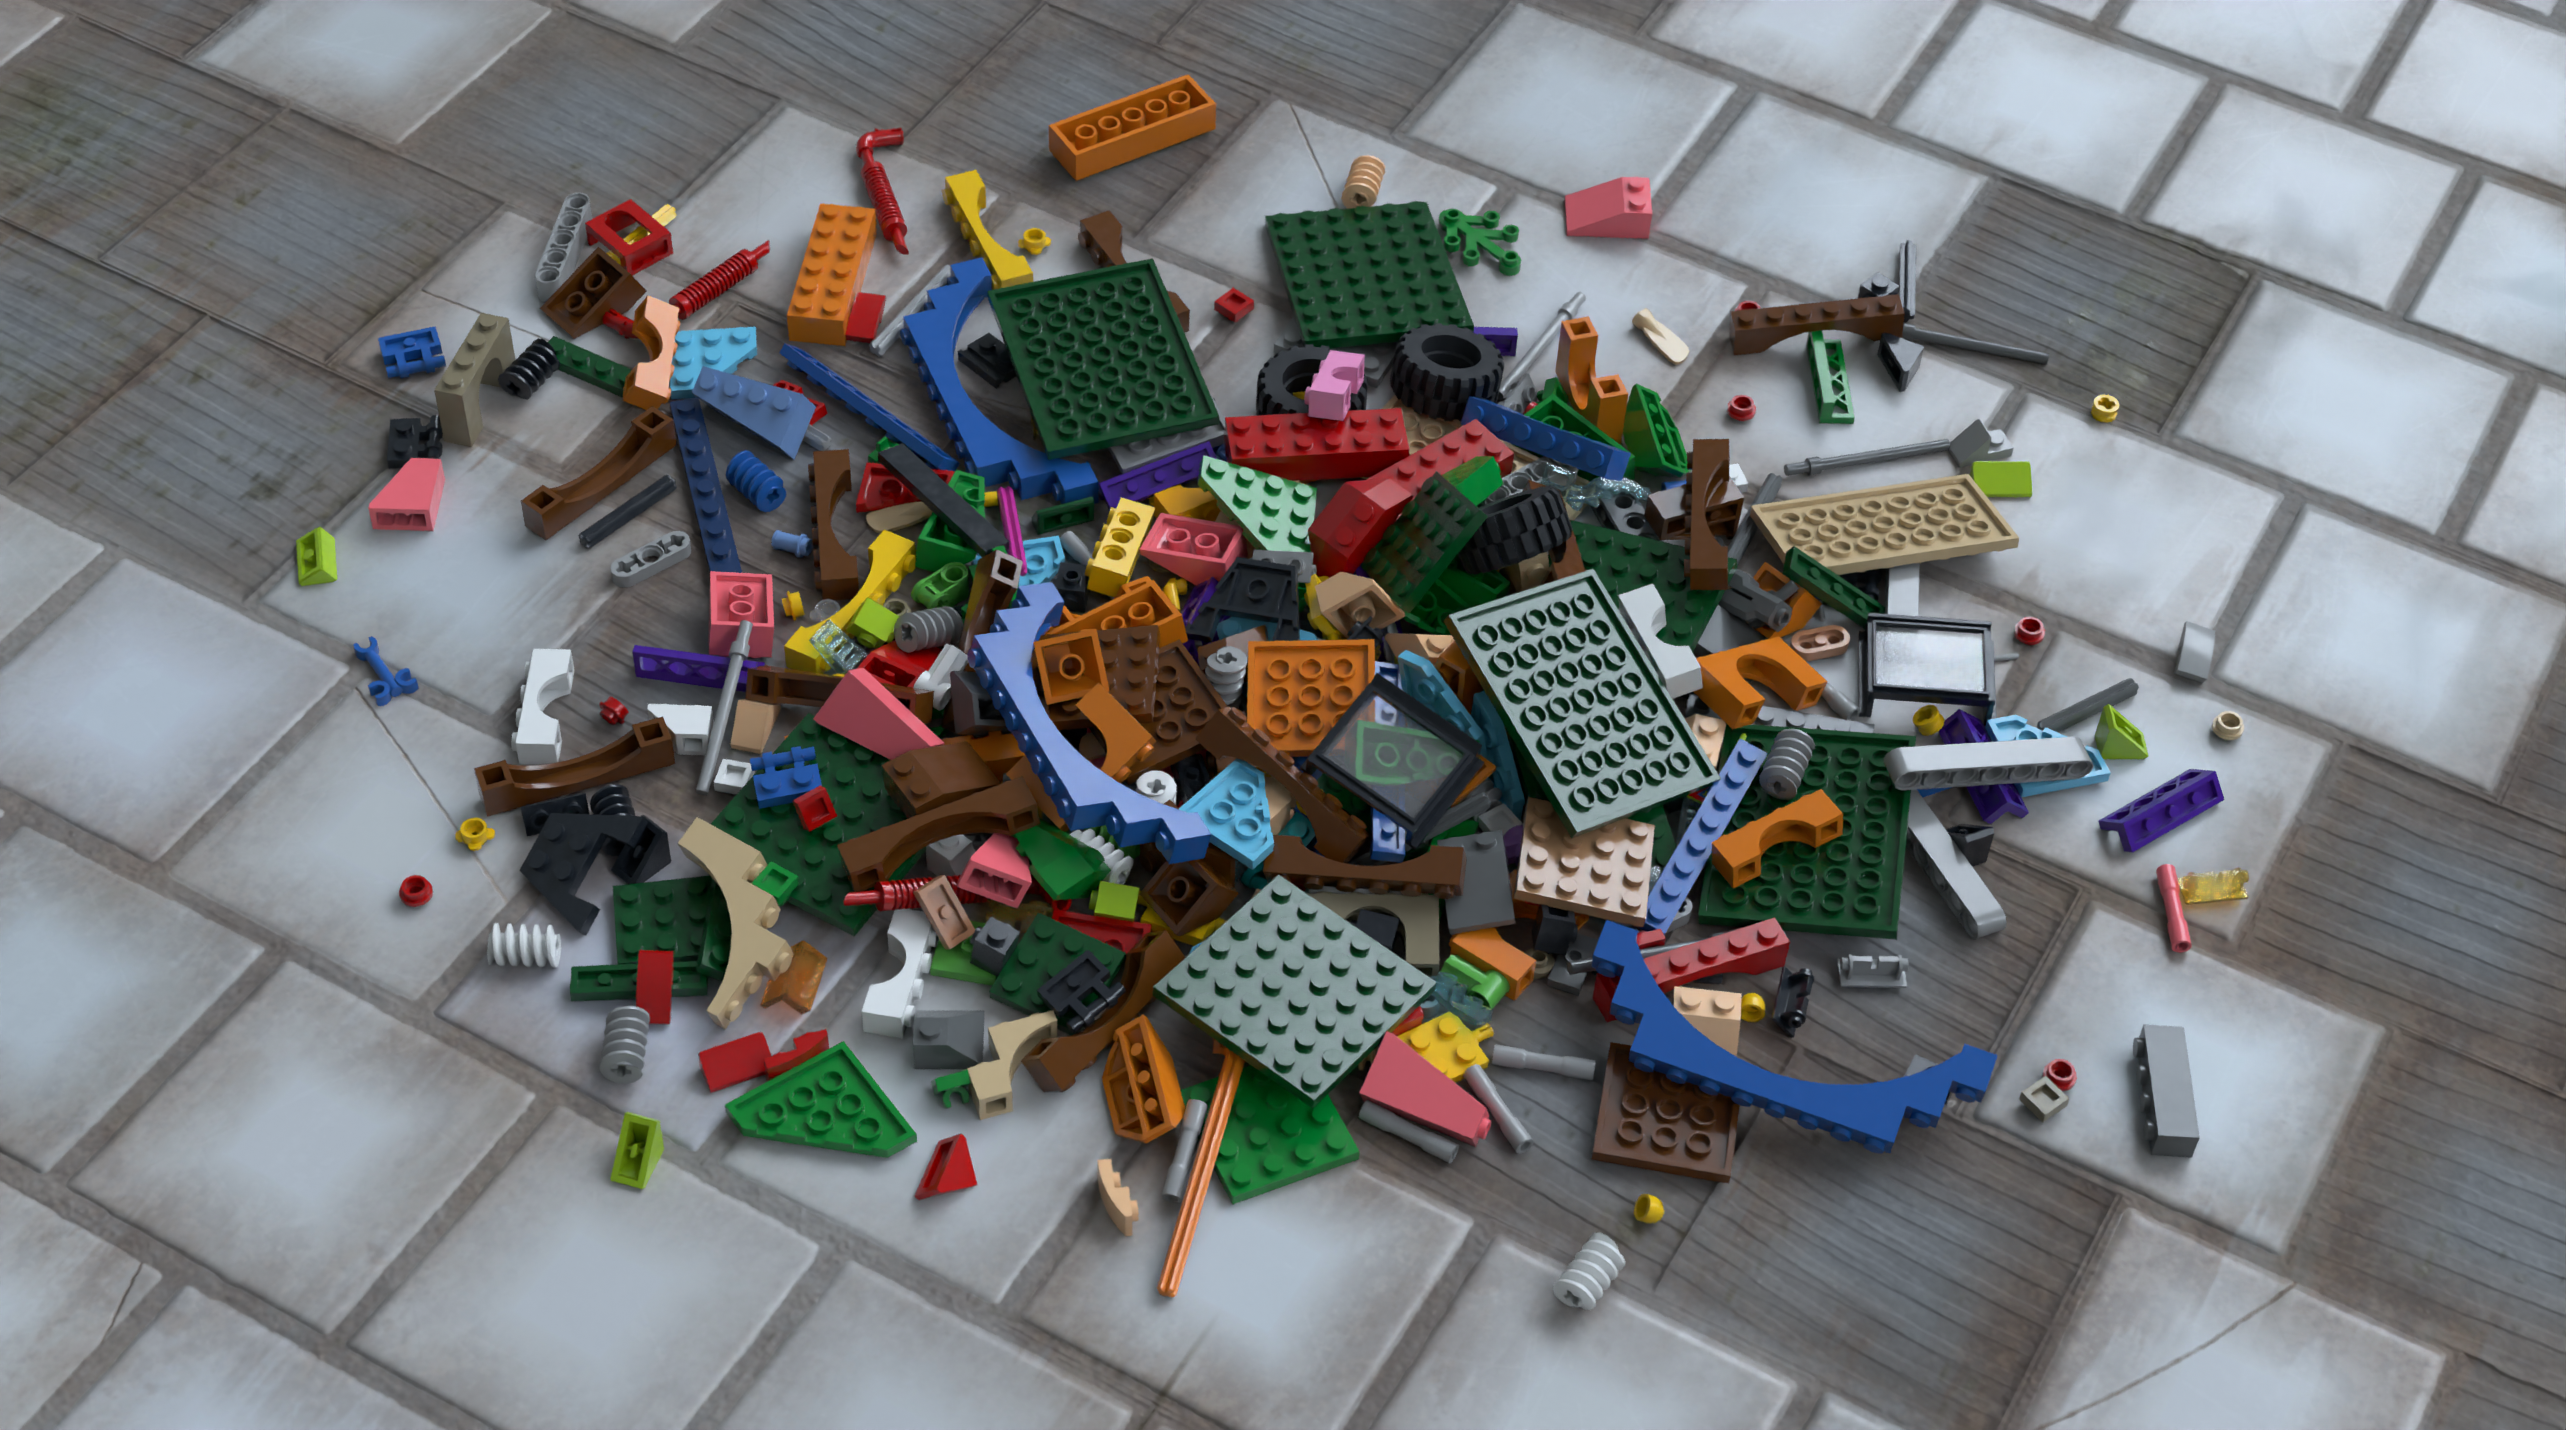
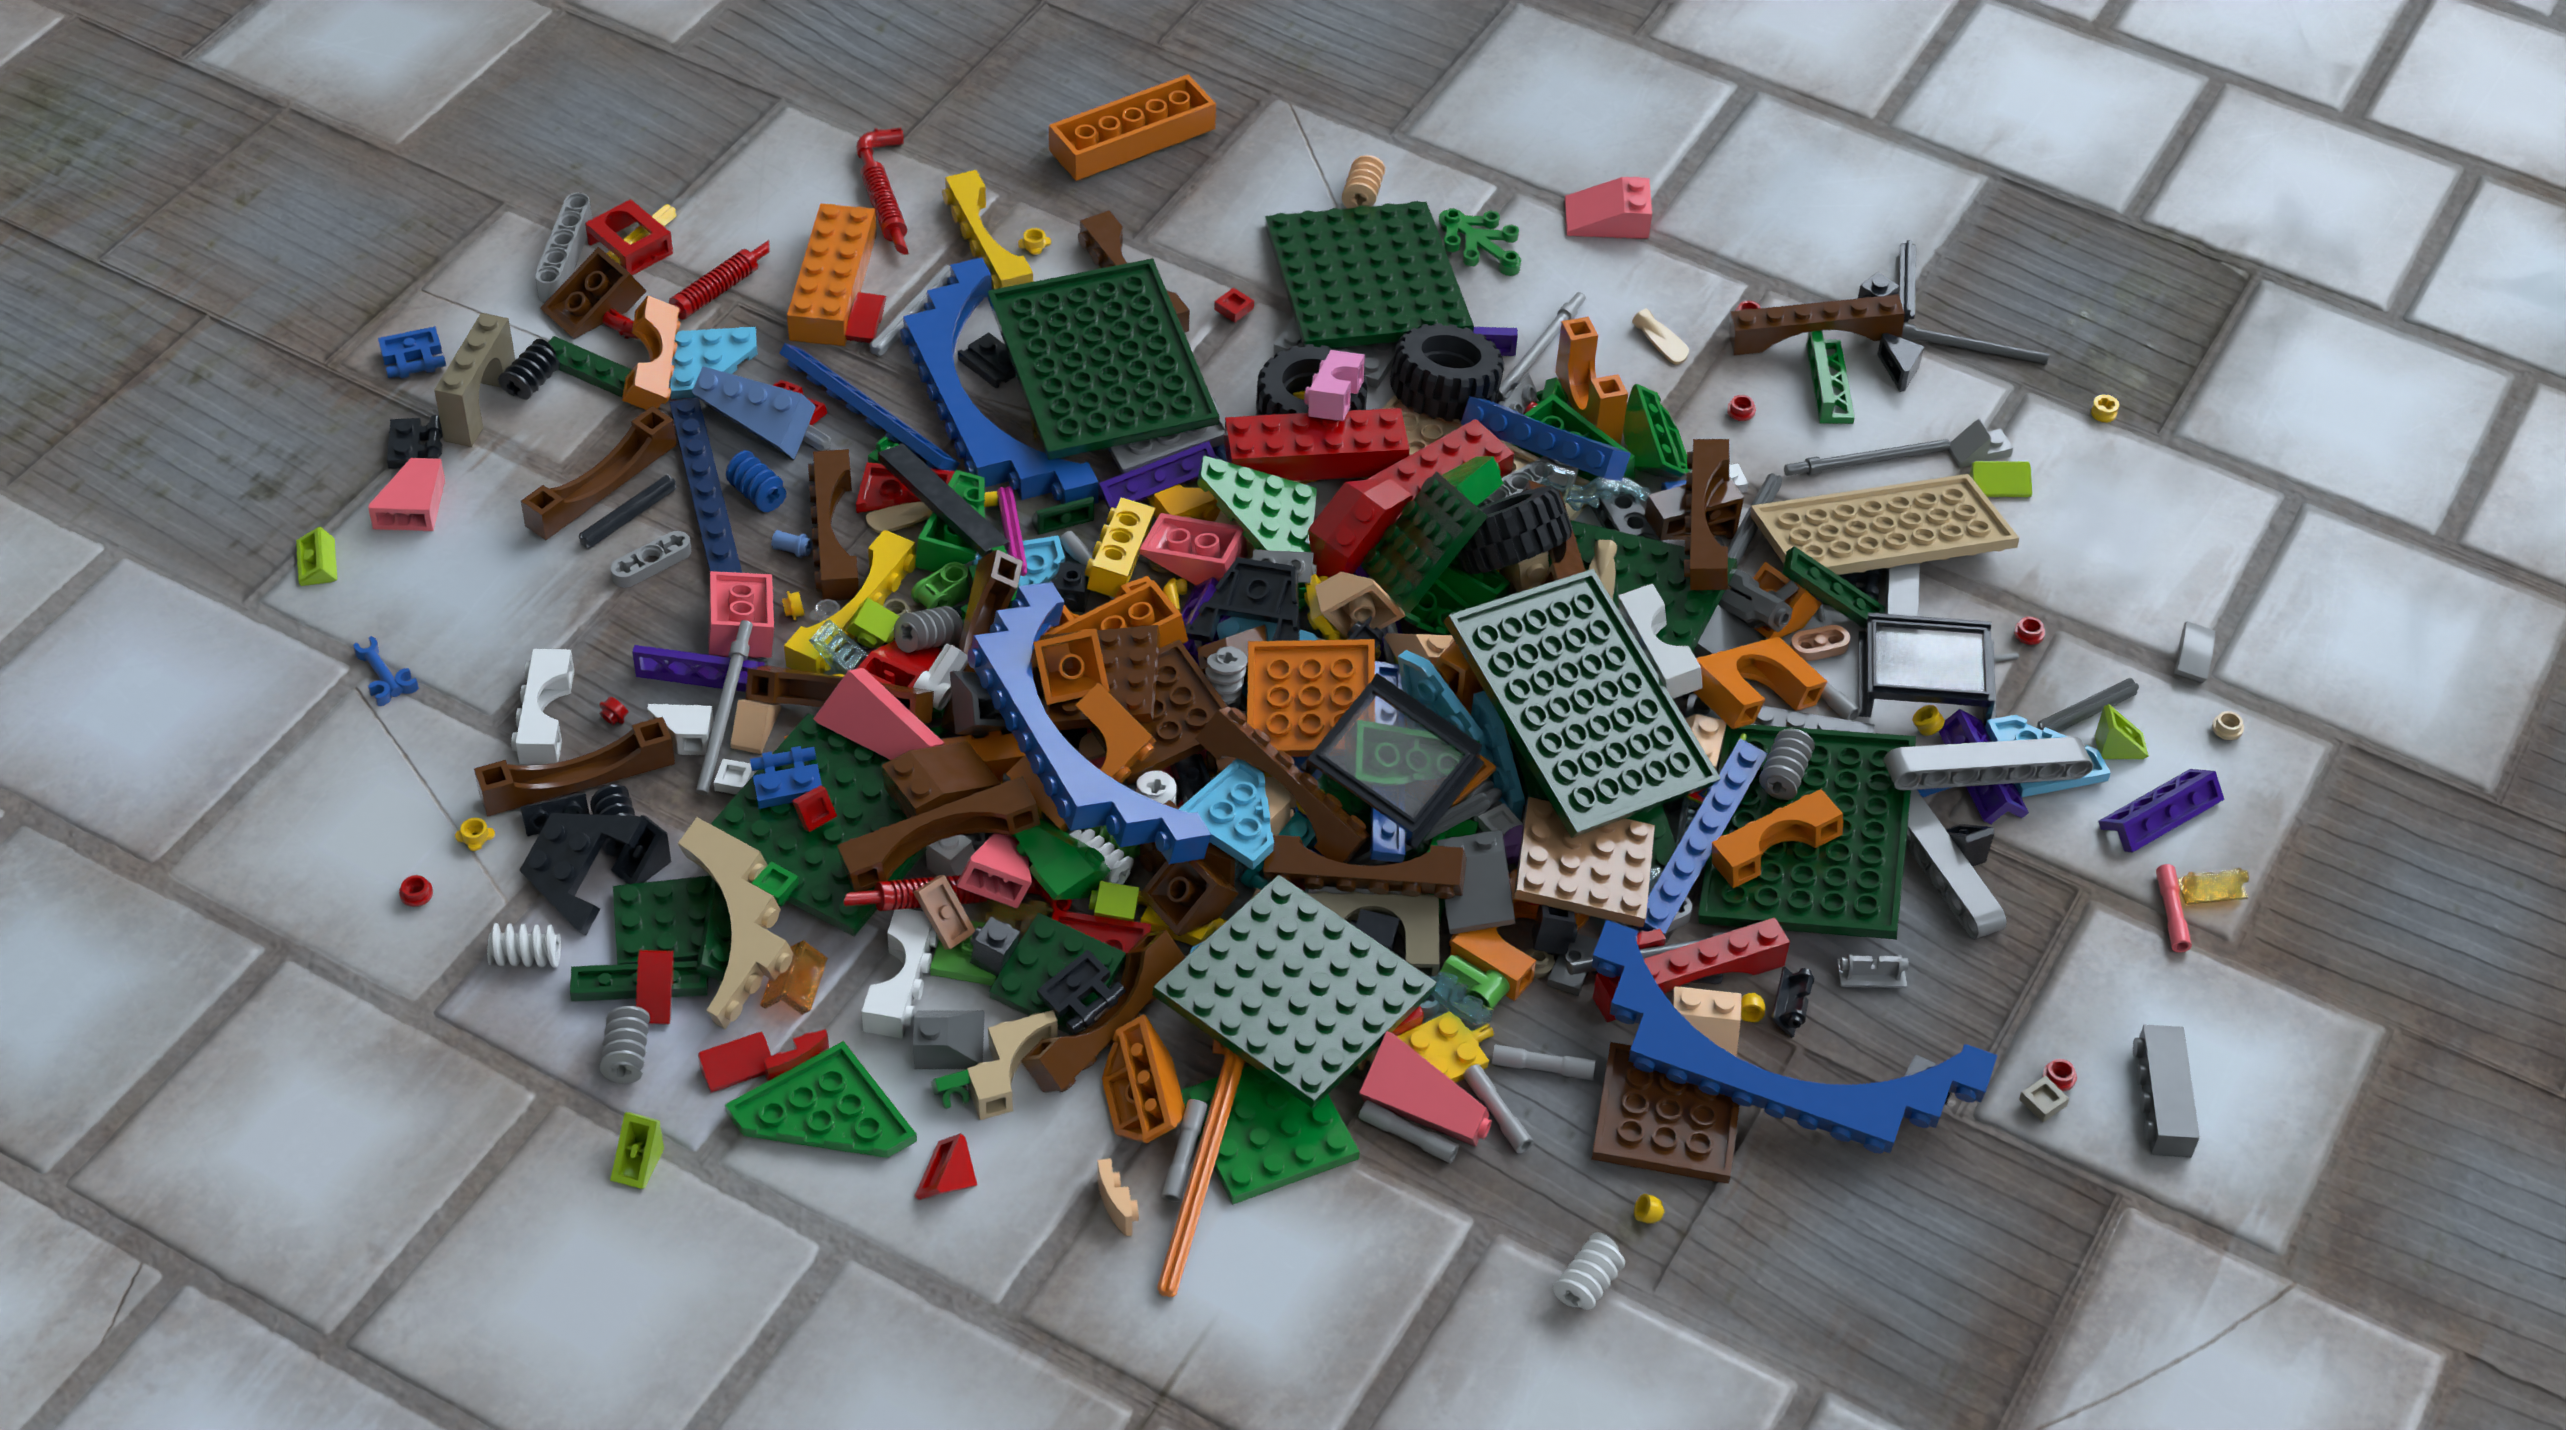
none -> tan piece [1589,540,1617,600]

